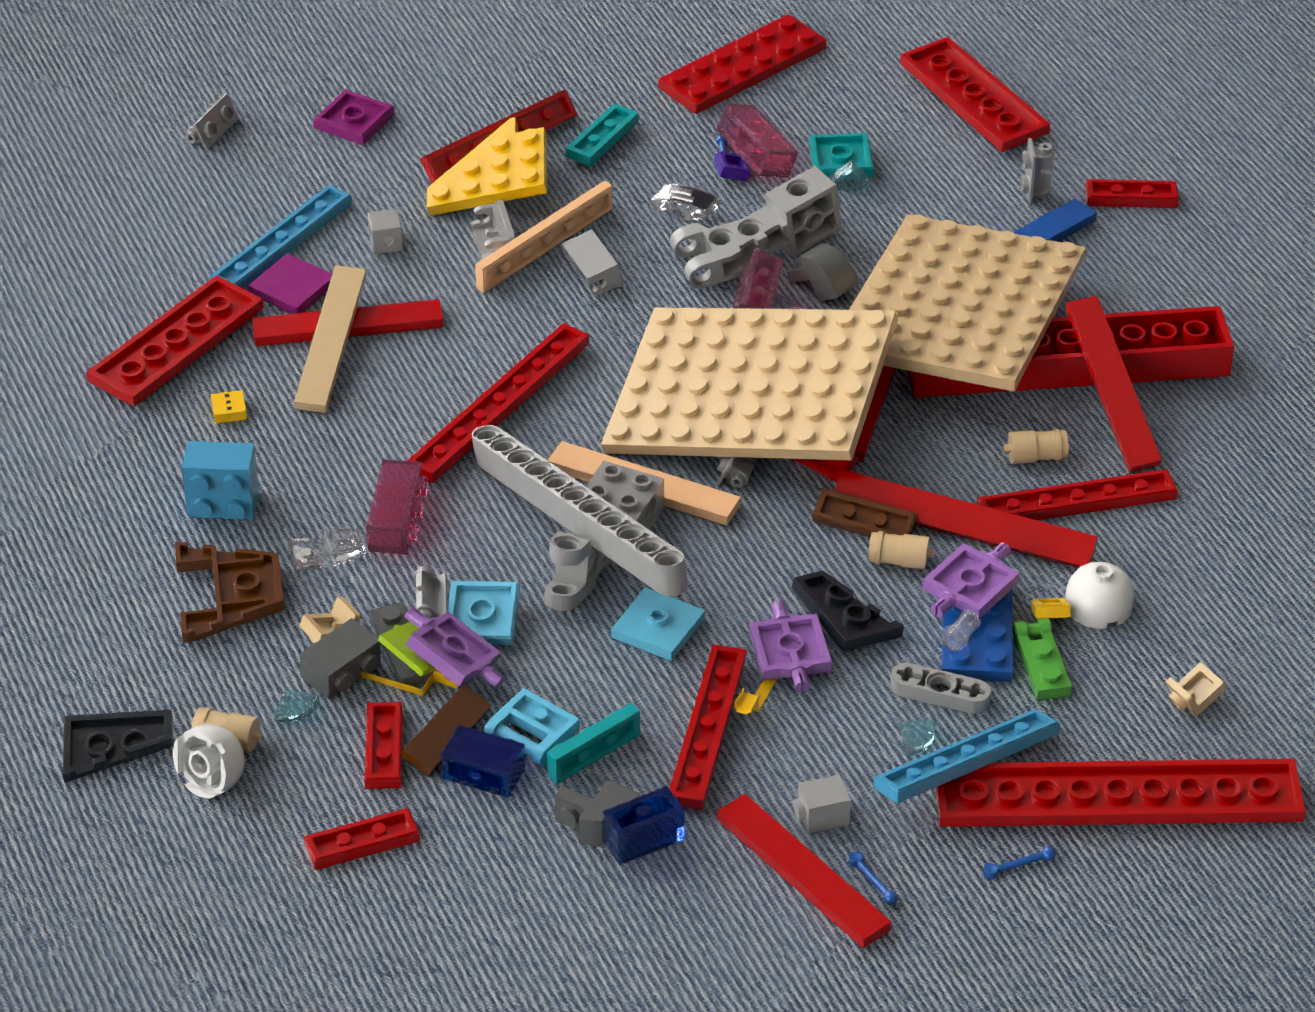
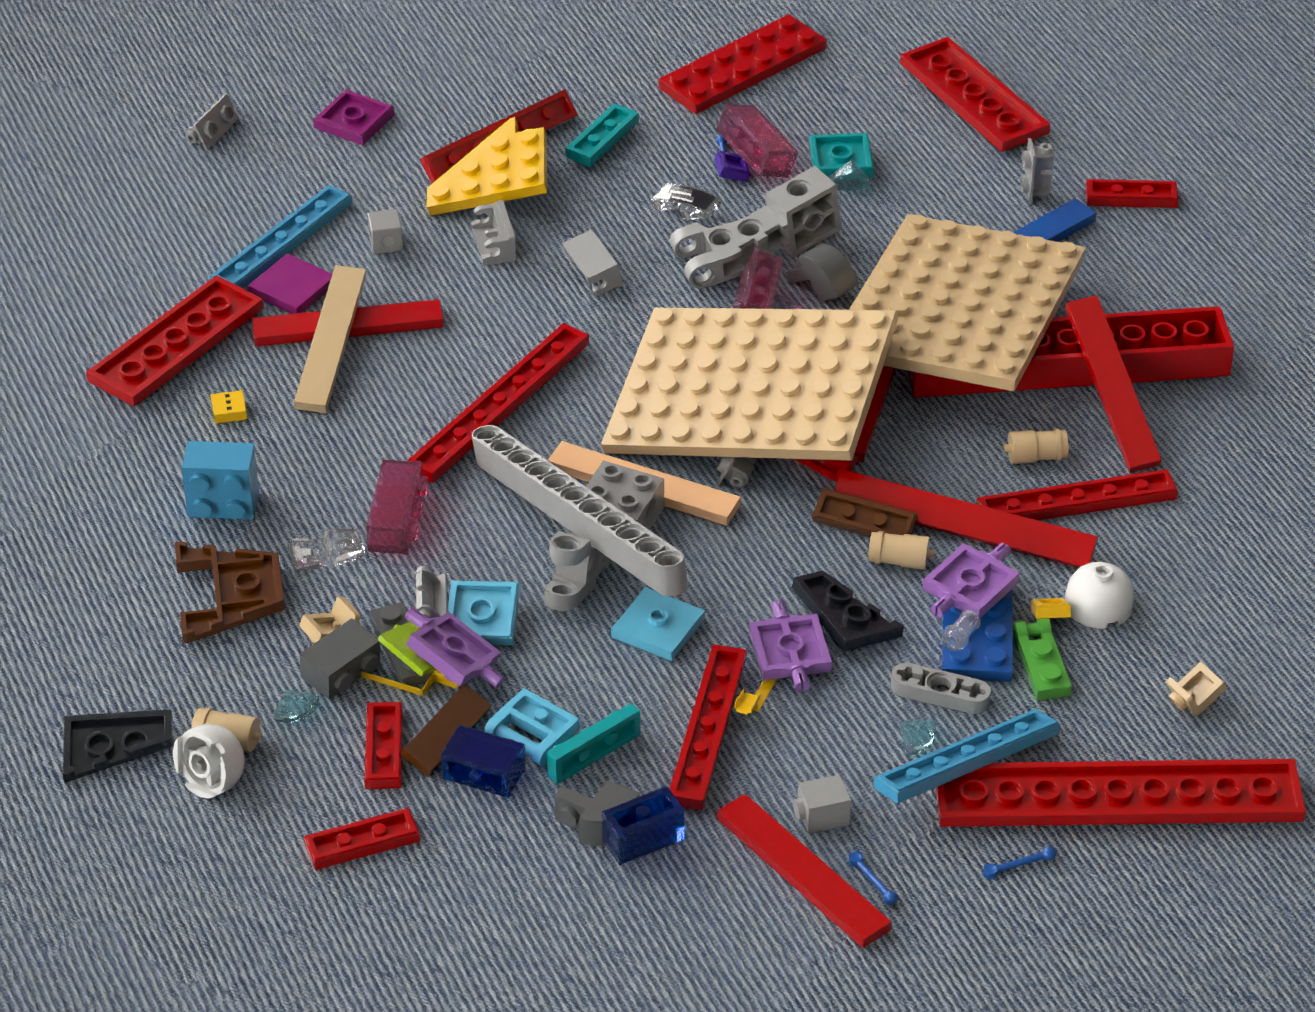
light nougat tile [475,181,612,293] -> none

